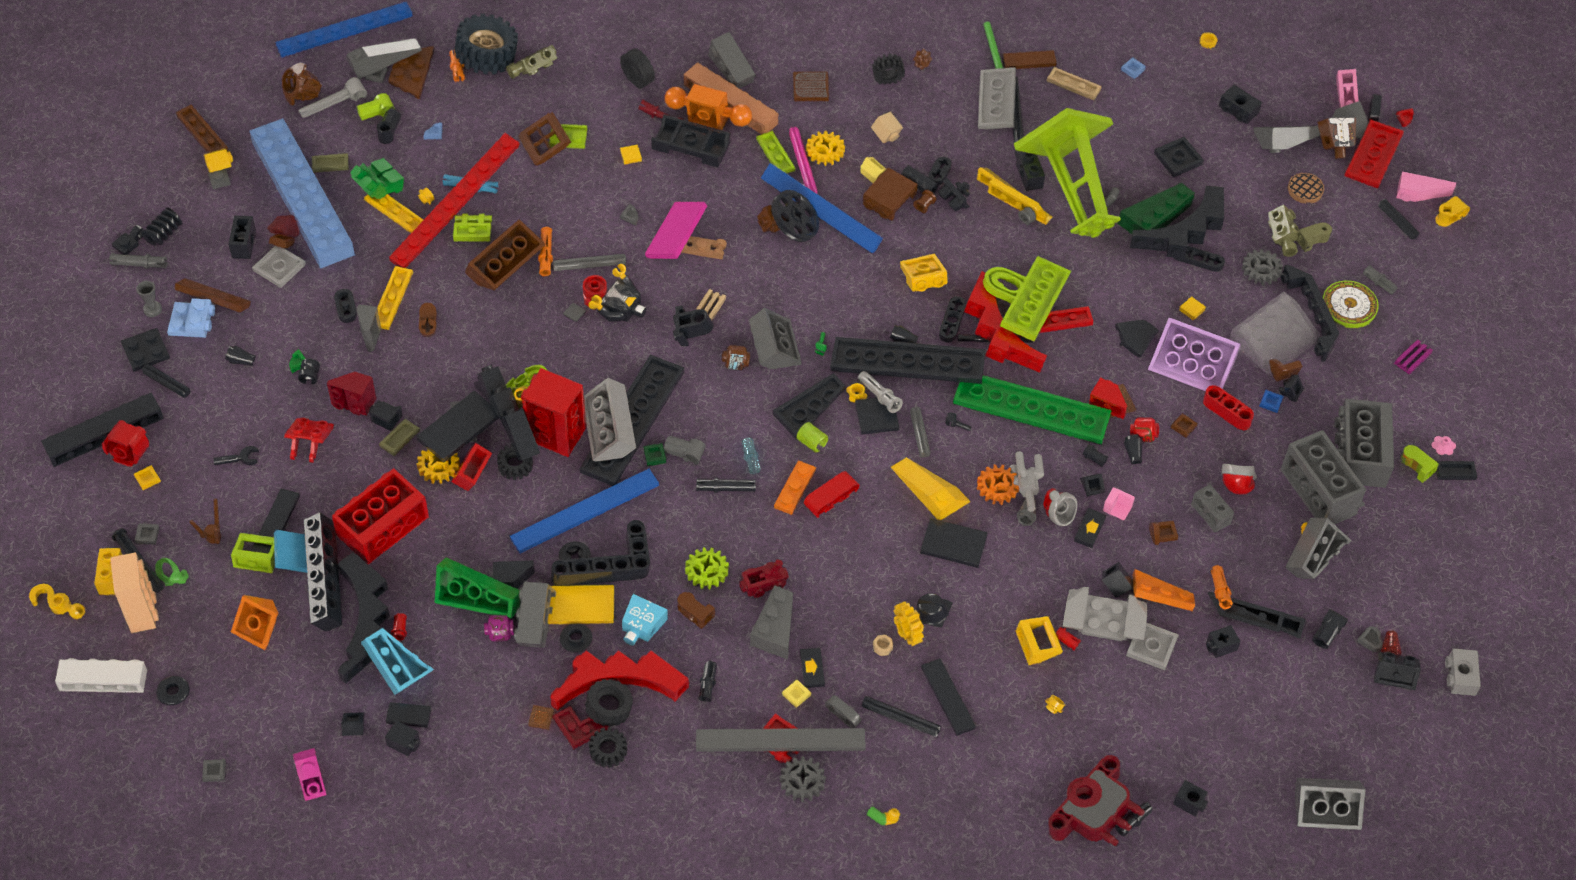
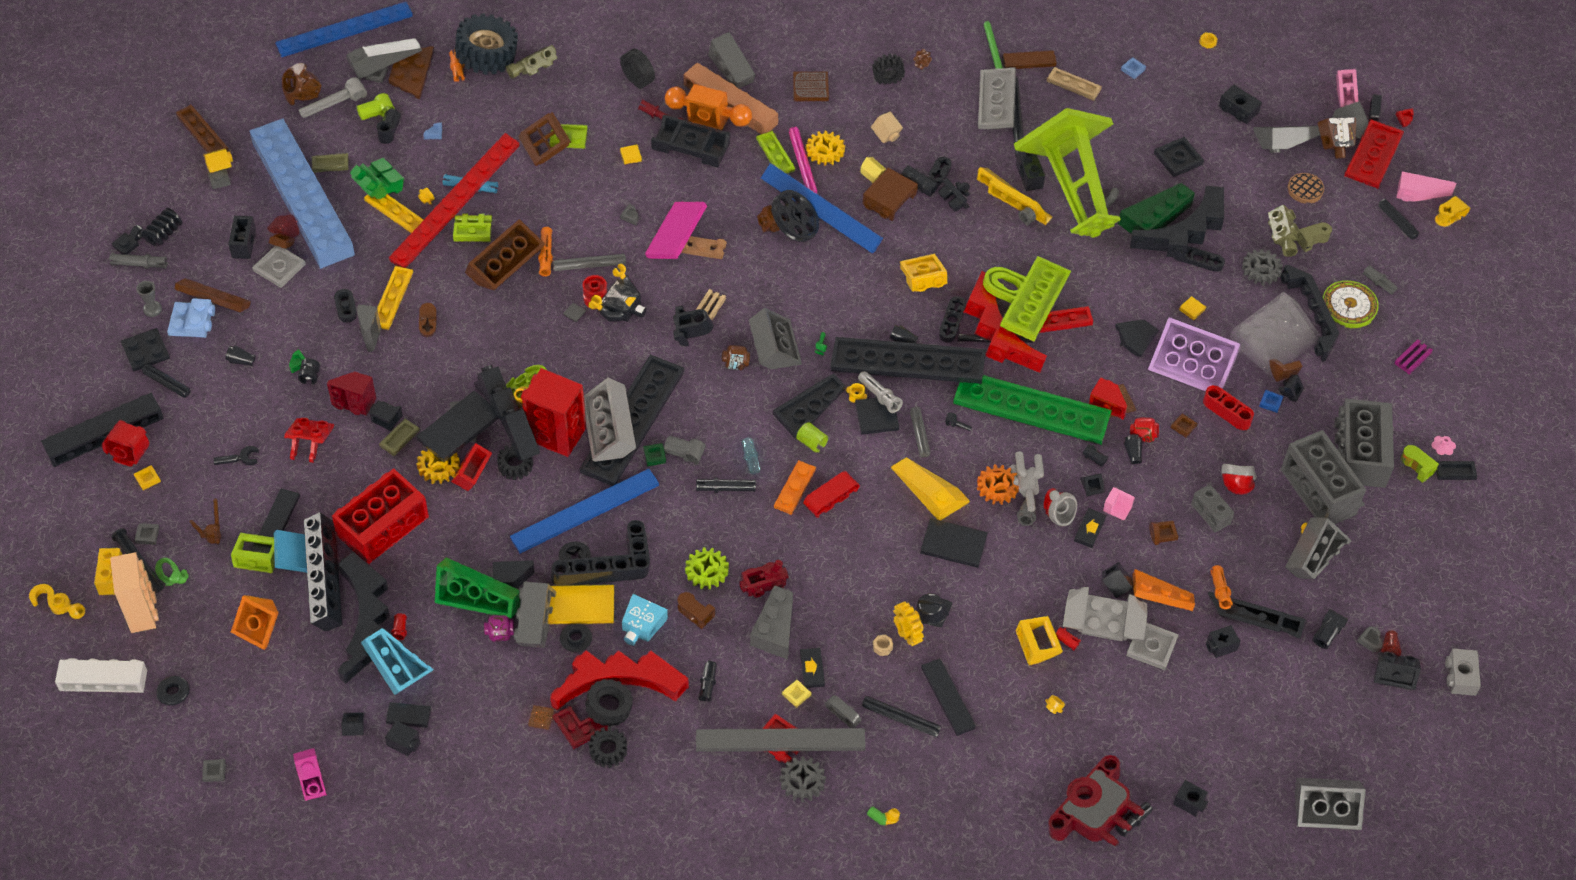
reddish brown bush [913,190,937,214] -> none

